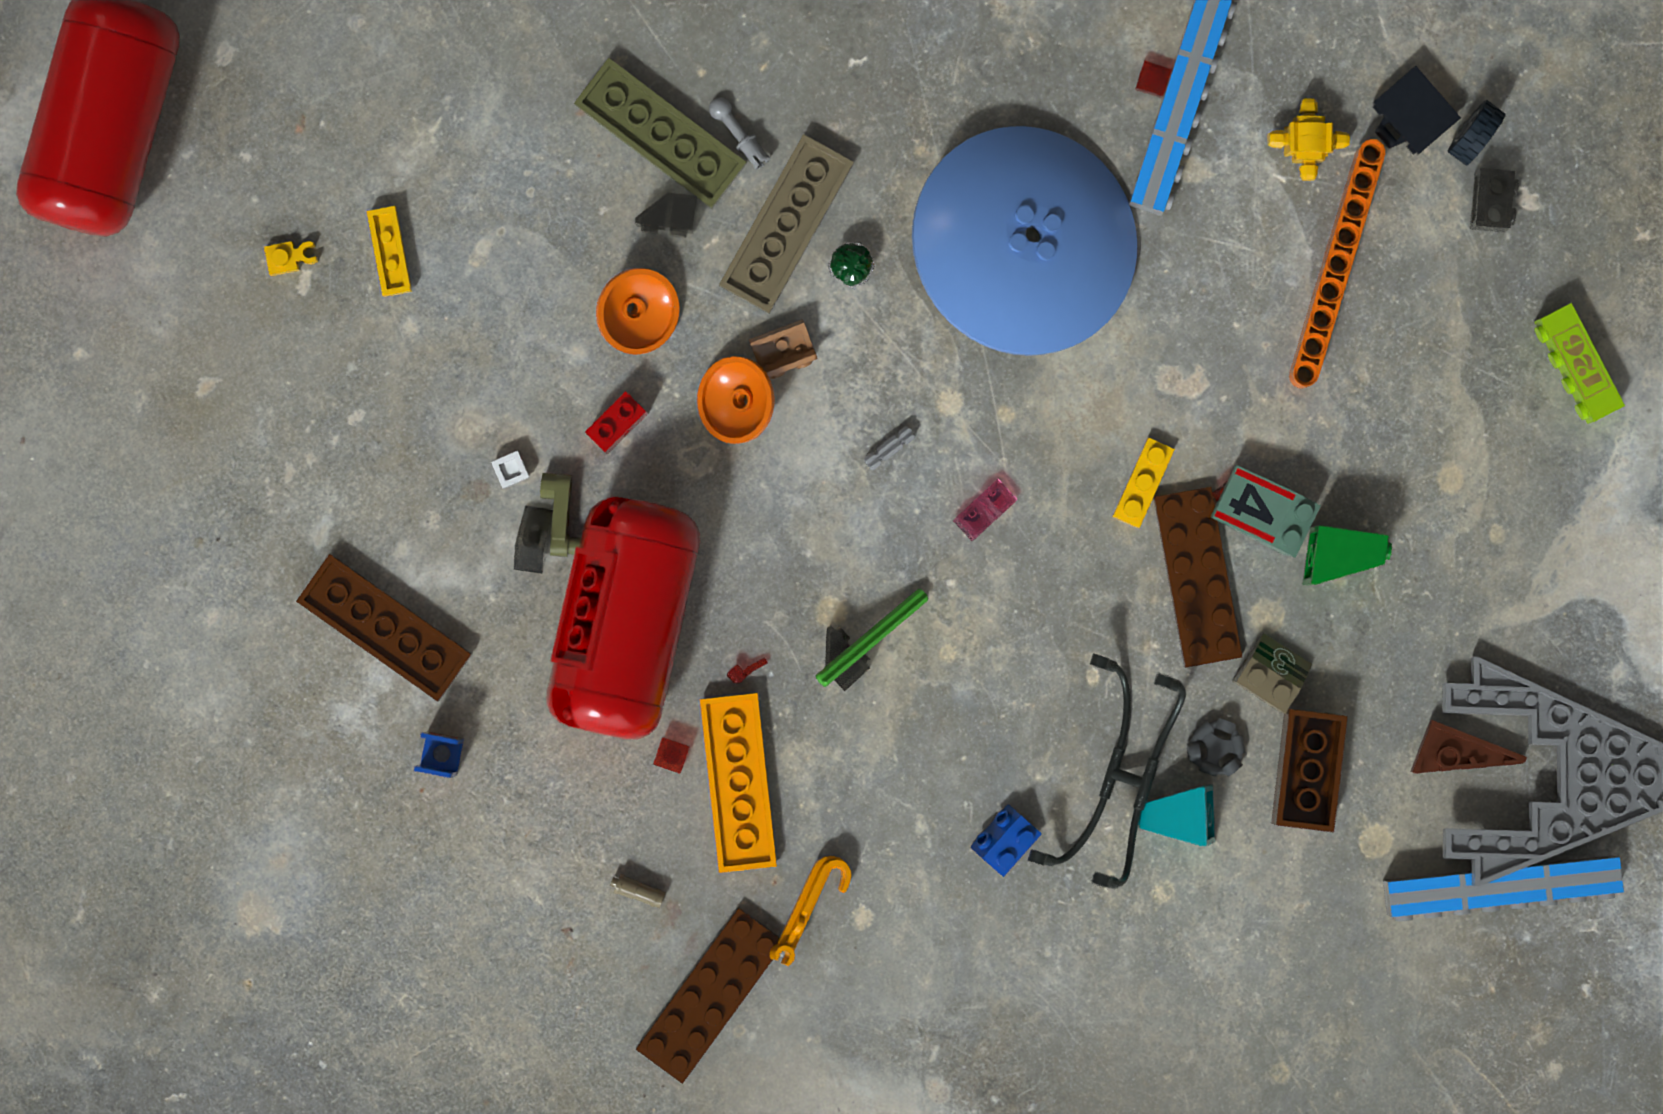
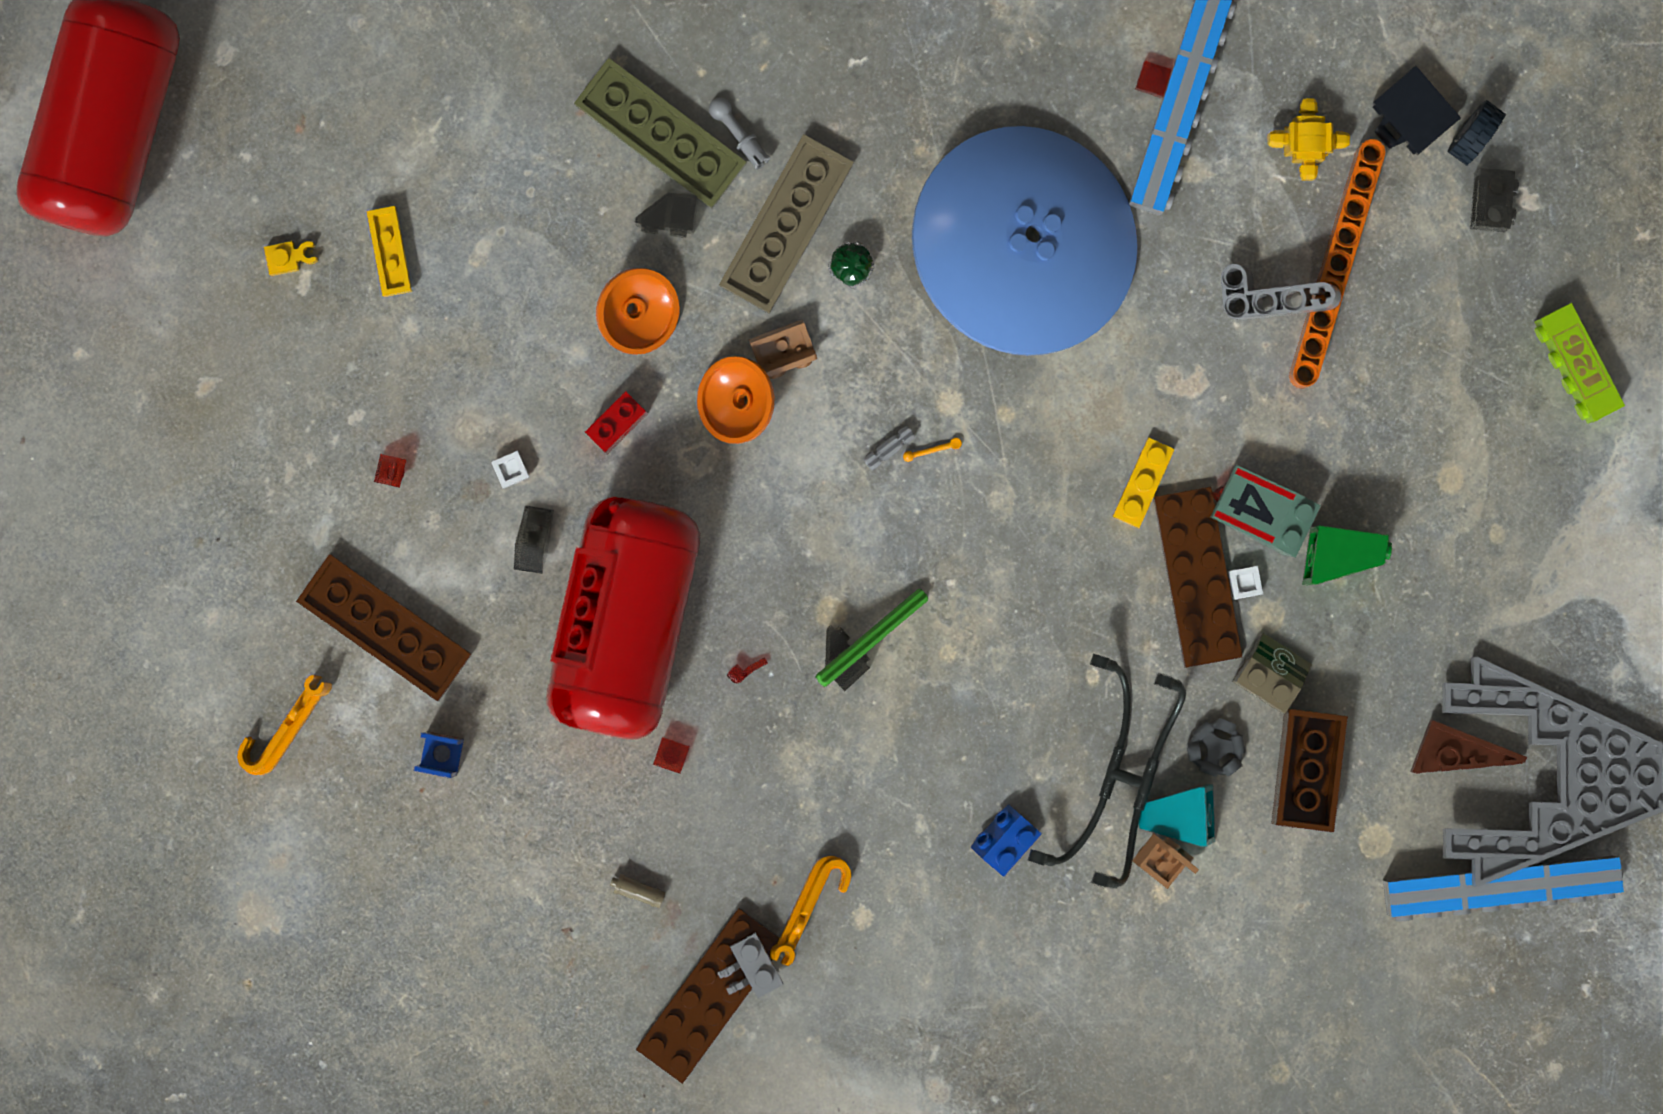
olive beam [540,473,581,557] -> none
light orange plate [700,693,777,873] -> none
clear pink slope [953,479,1018,541] -> none
none -> light orange piece [237,675,332,775]
none -> clear red plate [374,454,406,488]
none -> light grey hinge [718,932,784,998]
none -> light orange hinge [903,438,962,462]
none -> medium nougat bracket [1132,833,1199,889]
none -> light grey beam [1221,264,1341,320]
none -> white plate [1228,566,1263,600]

